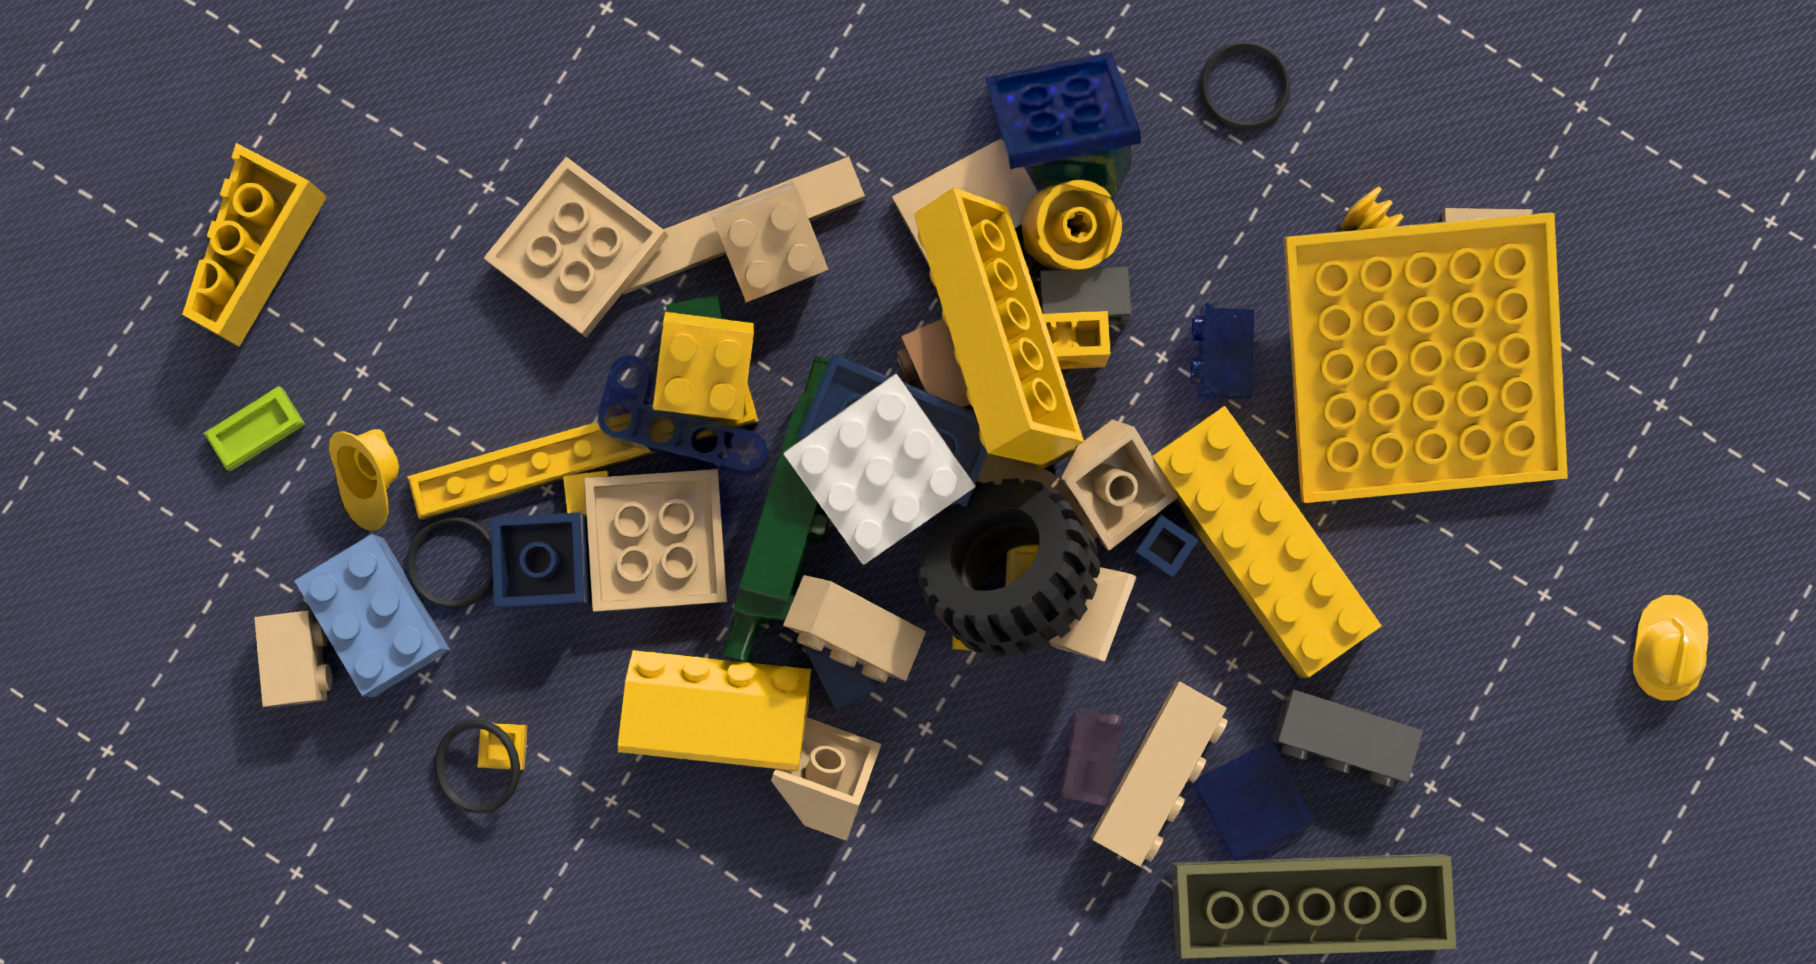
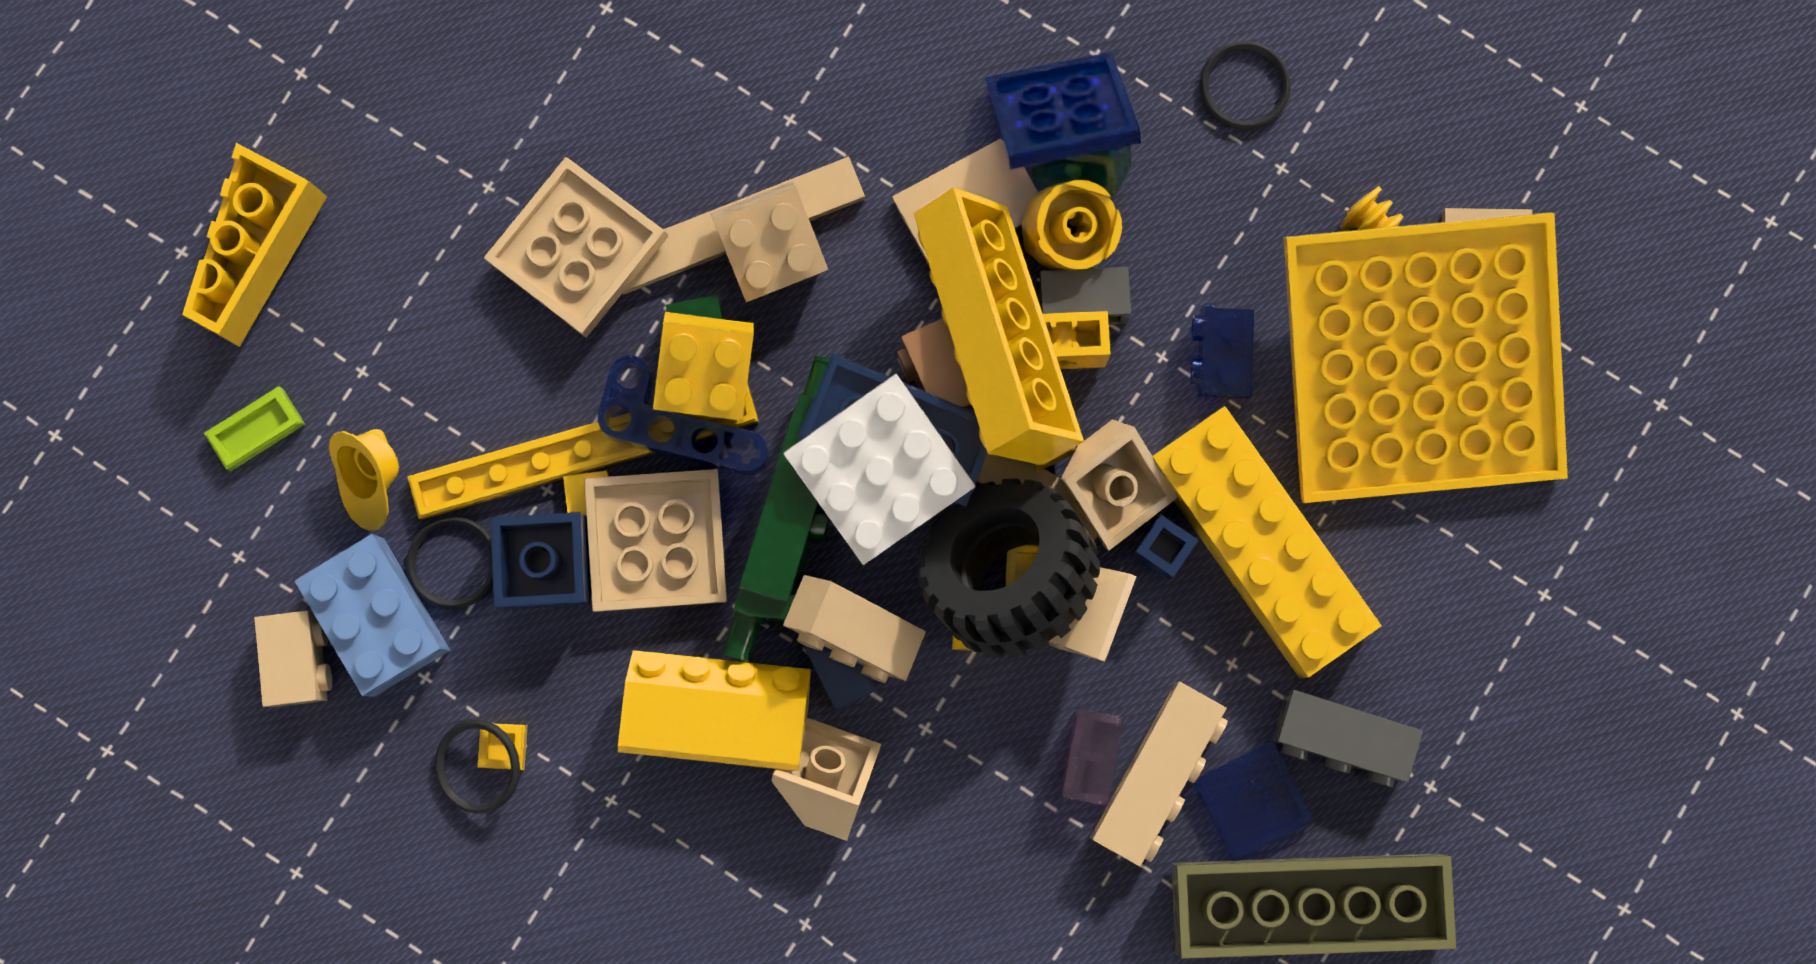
yellow piece [1633,595,1708,700] -> none

